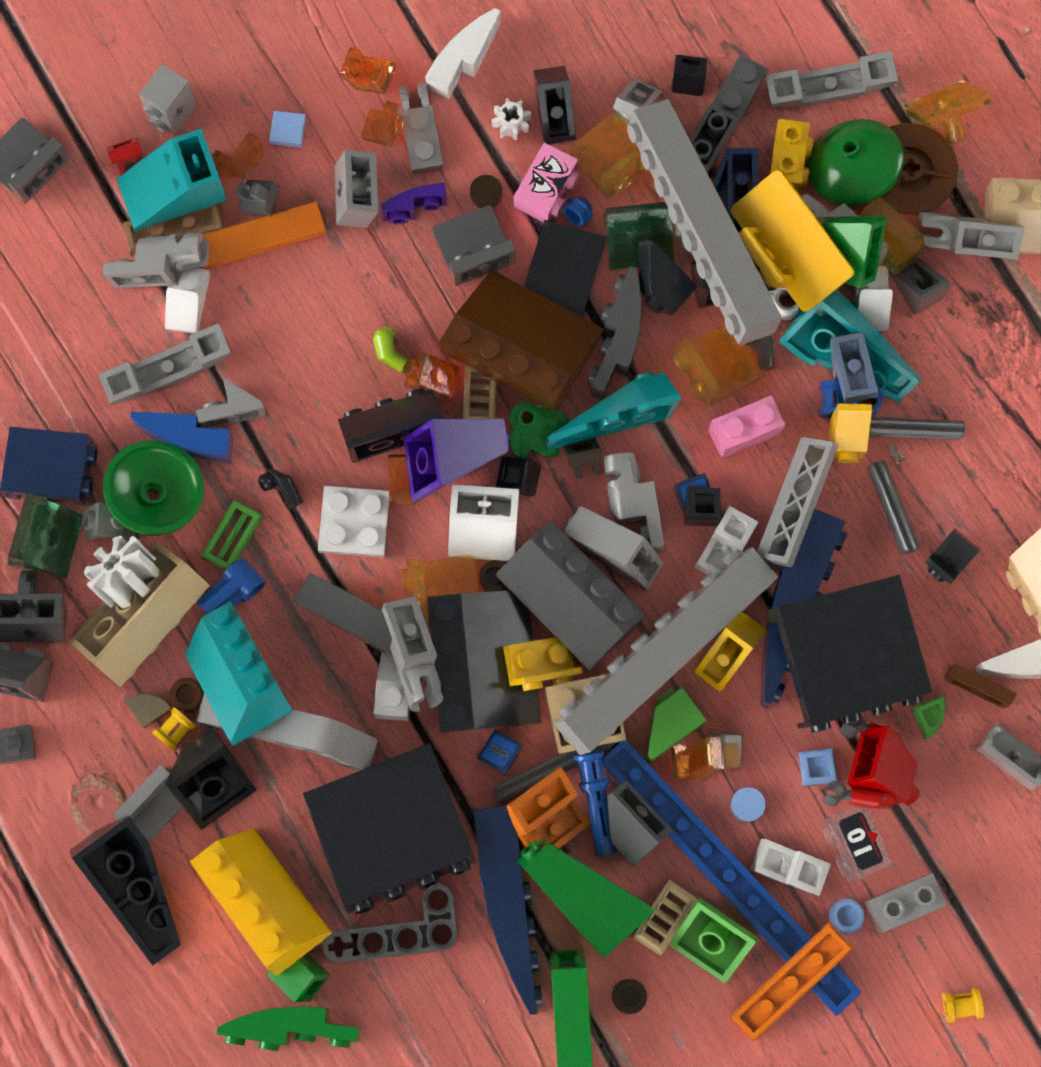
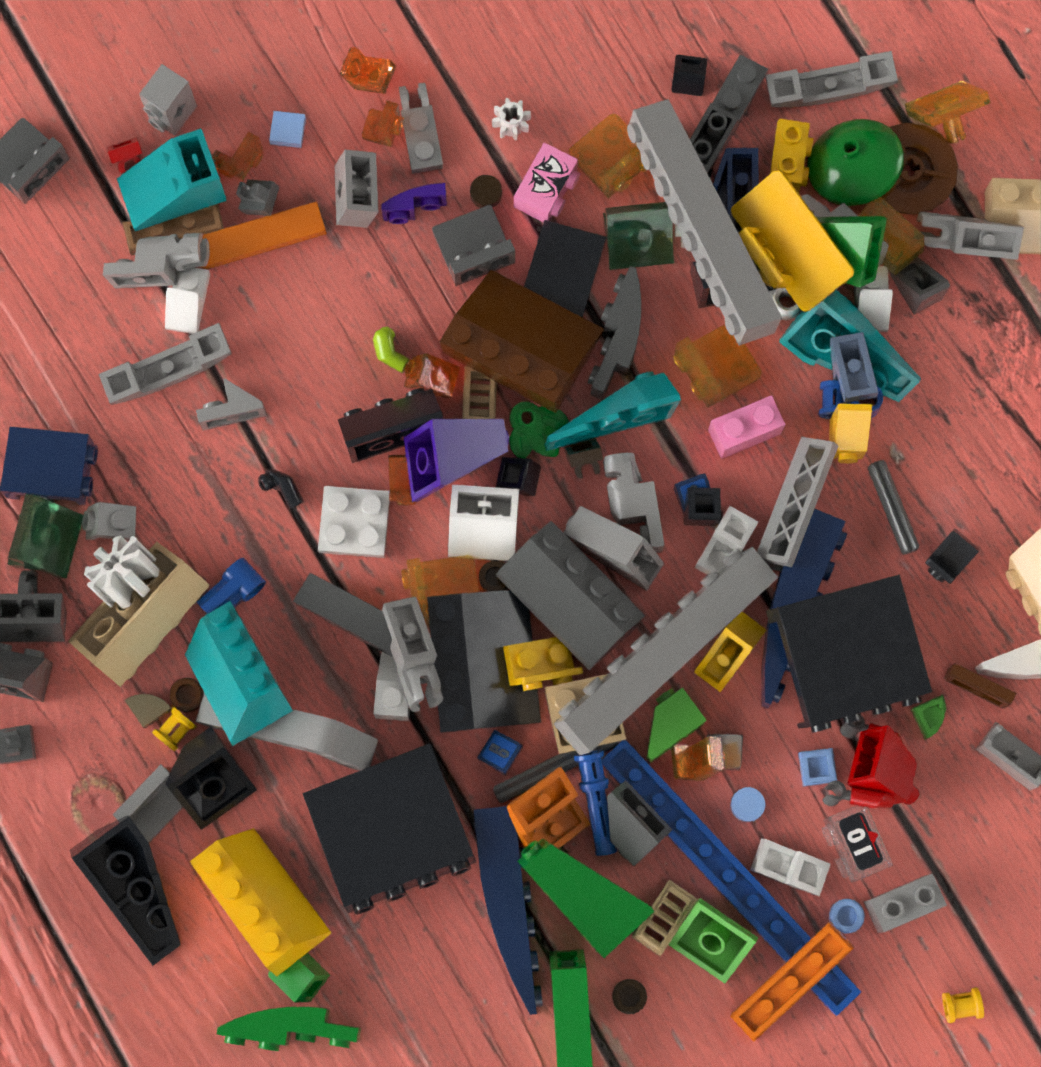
green dish [103,440,204,536] -> none
blue slope [130,411,233,463] -> none
bright green tile [201,500,264,571] -> none
dark grey beam [323,884,458,963] -> none
white slope [425,8,501,99] -> none
black slope [533,66,576,144] -> none
blue plate [563,197,593,227] -> none
light grey slope [613,78,663,127] -> none
black slope [638,240,698,315] -> none
clear smoke arm [746,335,775,370] -> none
dark grey axle [869,417,965,440] -> none

